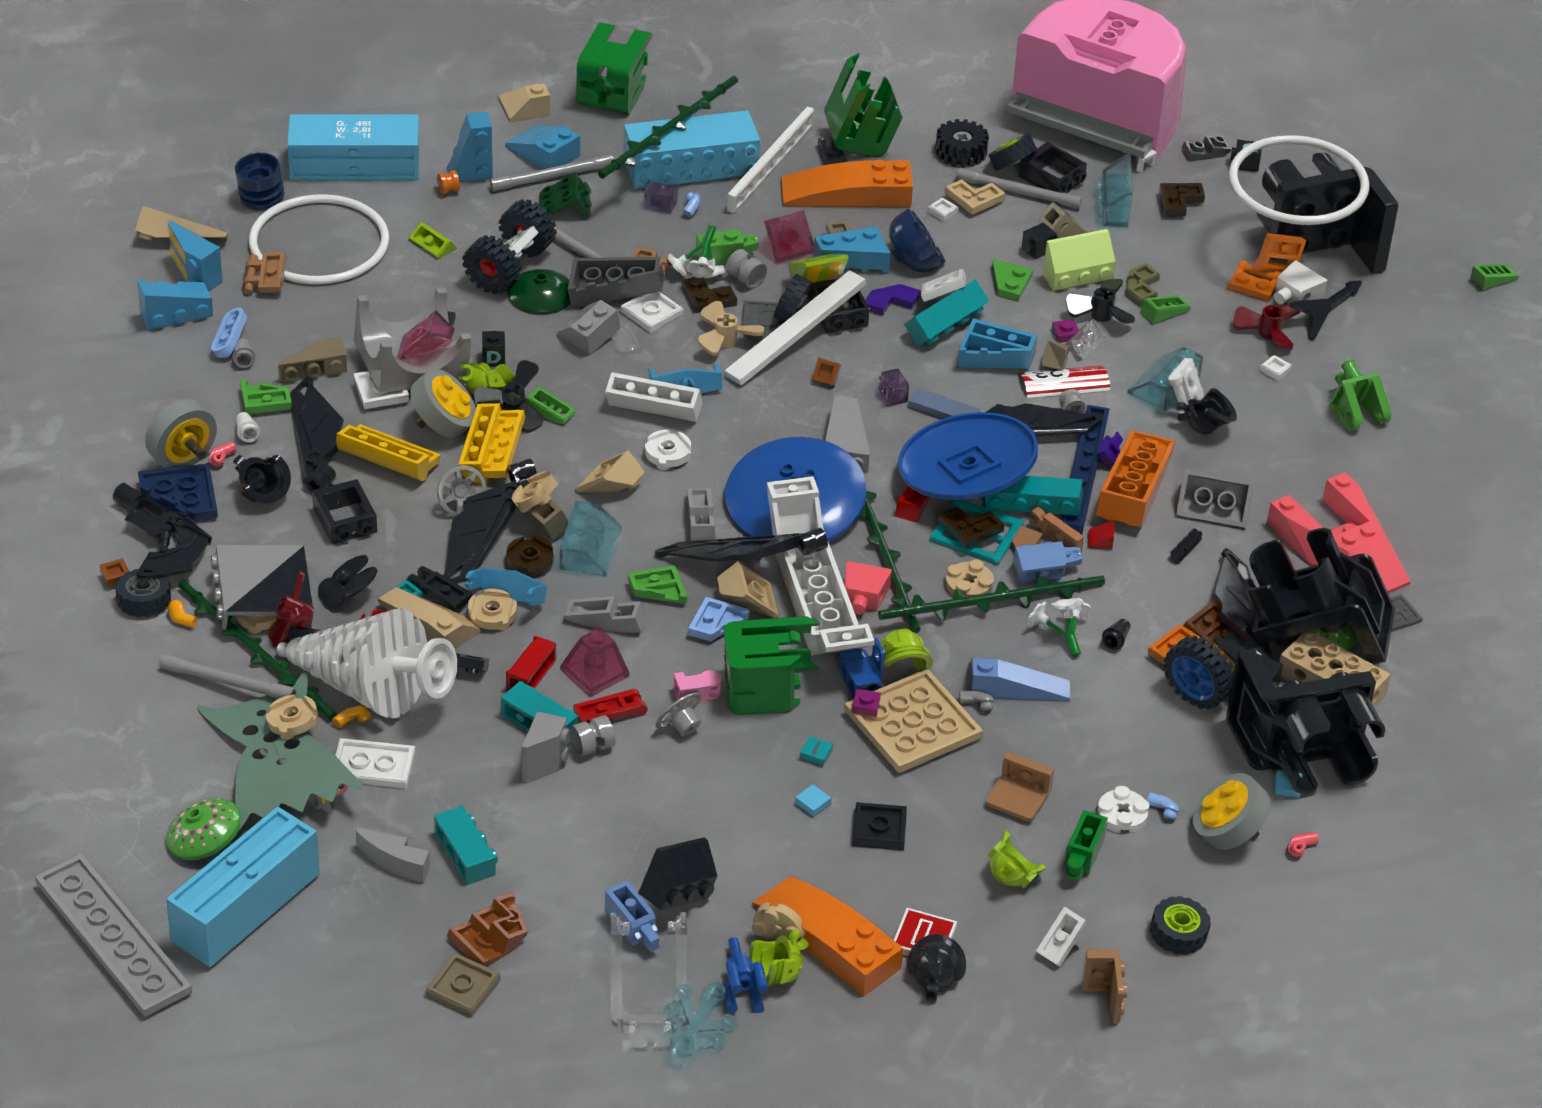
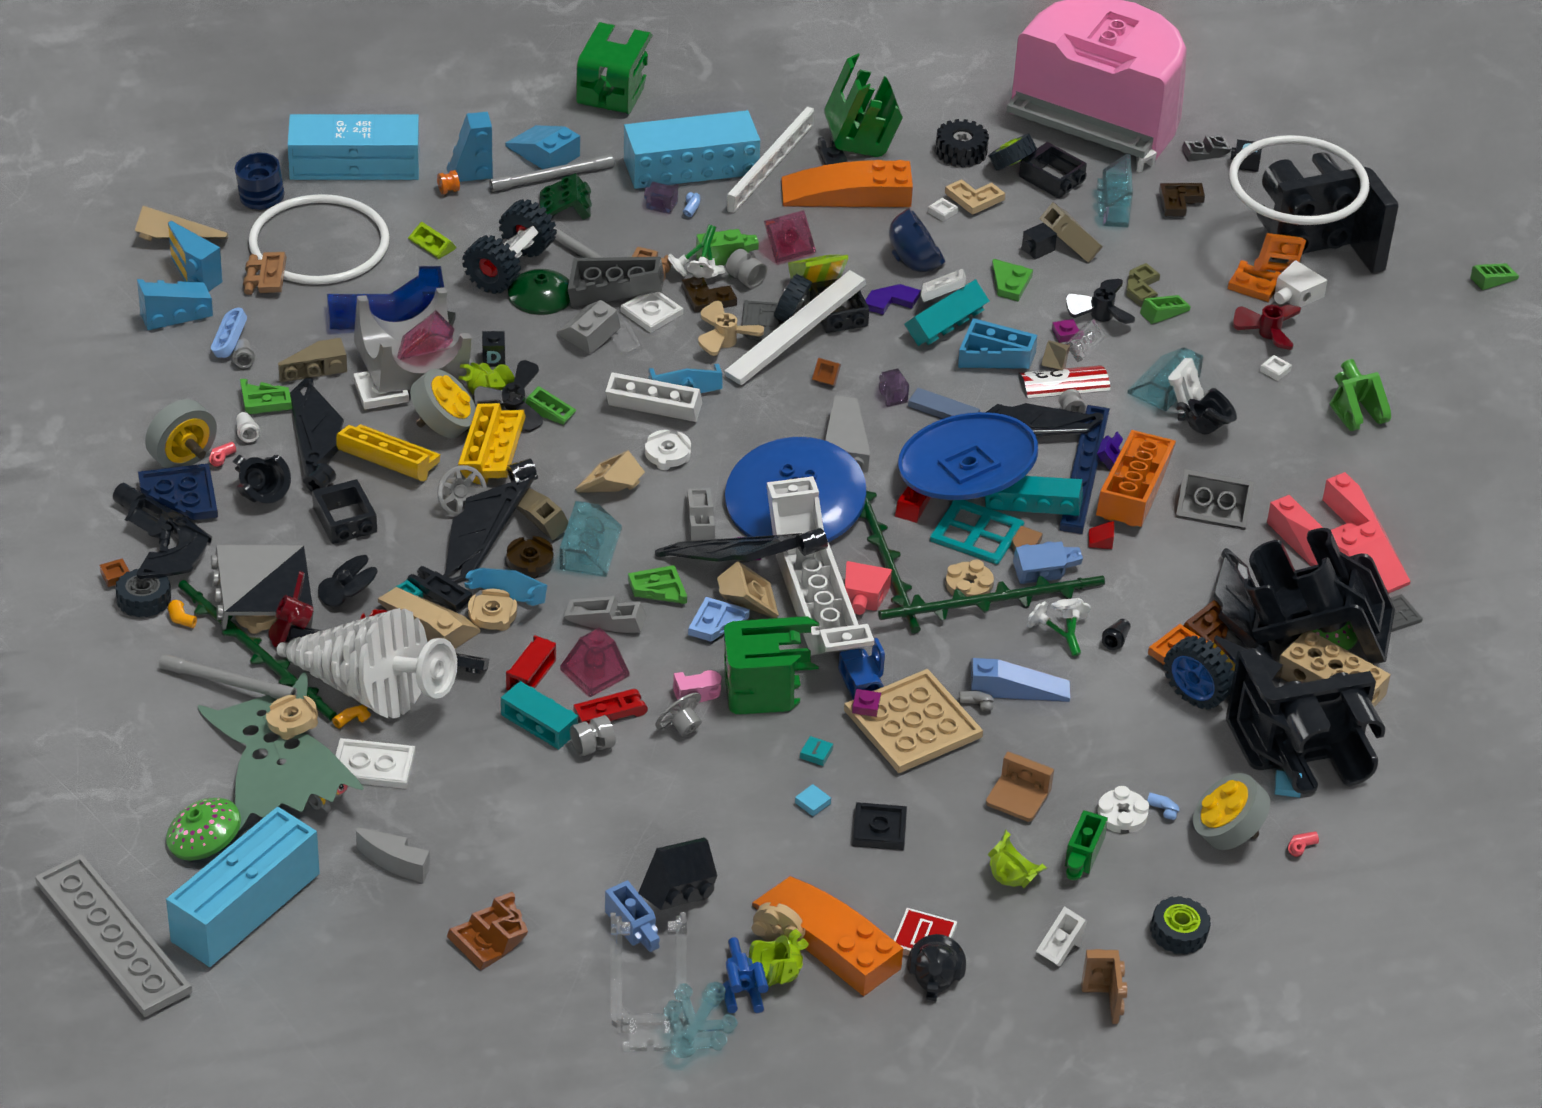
dark tan tile [425,952,501,1017] -> none
teal brick [434,805,498,885] -> none
tan slope [498,83,550,122] -> none
tan plate [512,471,558,513] -> none
light grey slope [522,711,570,783] -> none
dark green plant [598,76,738,179] -> none
dark azure wedge [813,227,890,274] -> none
dark tan plate [826,220,852,234] -> none
lime helmet [880,629,933,672] -> none
dark brown plate [938,506,1005,549] -> none
light grey piece [956,168,1082,209] -> none
nougat plate [1029,507,1084,554] -> none
yellowish green slope [1043,229,1115,291] -> none
black axle [1170,528,1203,563] -> none
black piece [1289,280,1362,340] -> none
none -> clear blue windscreen [327,266,444,330]

